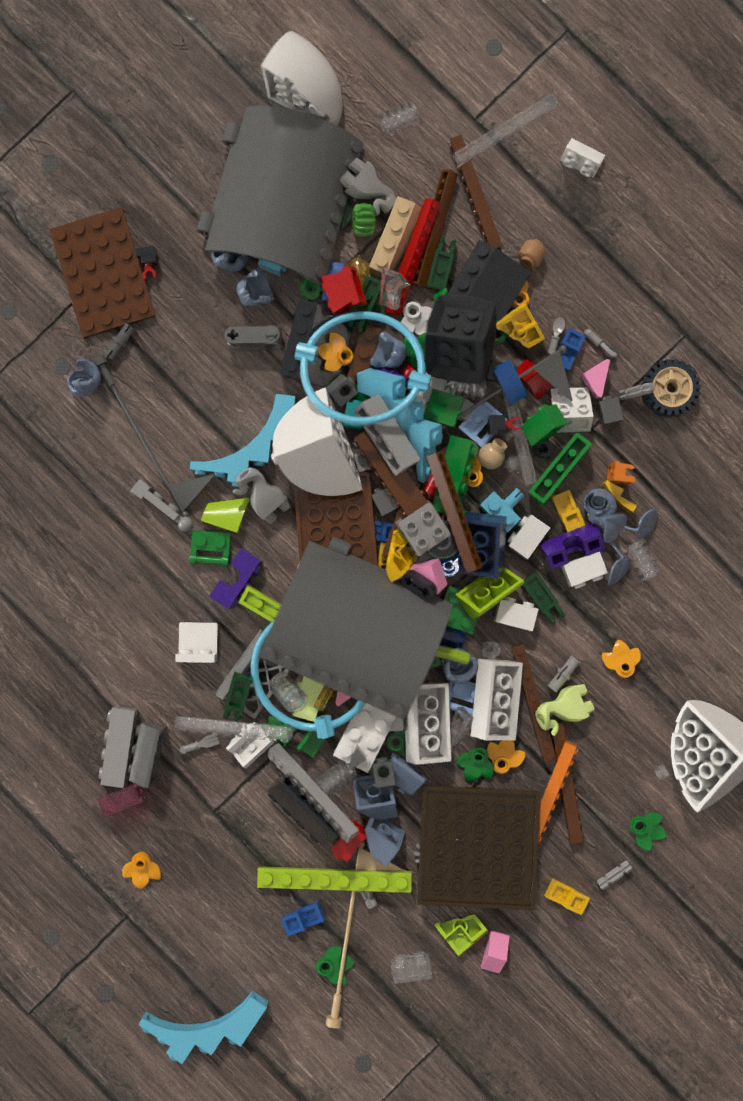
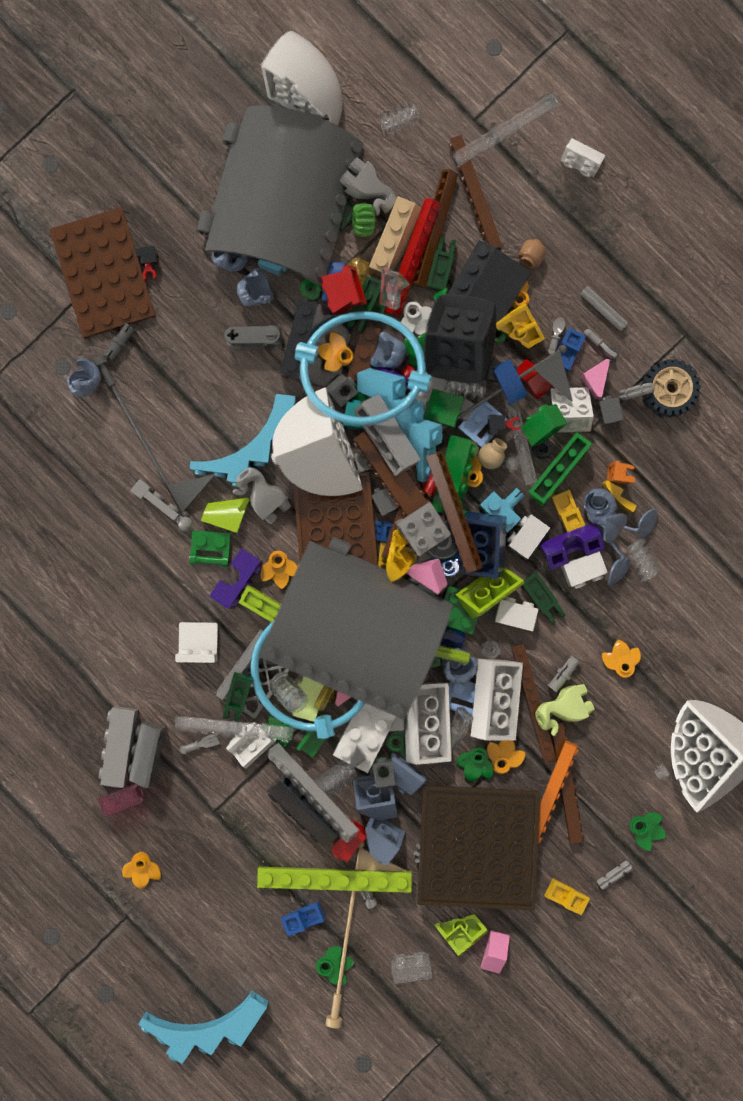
black beam [401,570,438,601] -> none
none -> light orange plate [261,551,298,589]
none -> light grey axle [581,286,628,331]

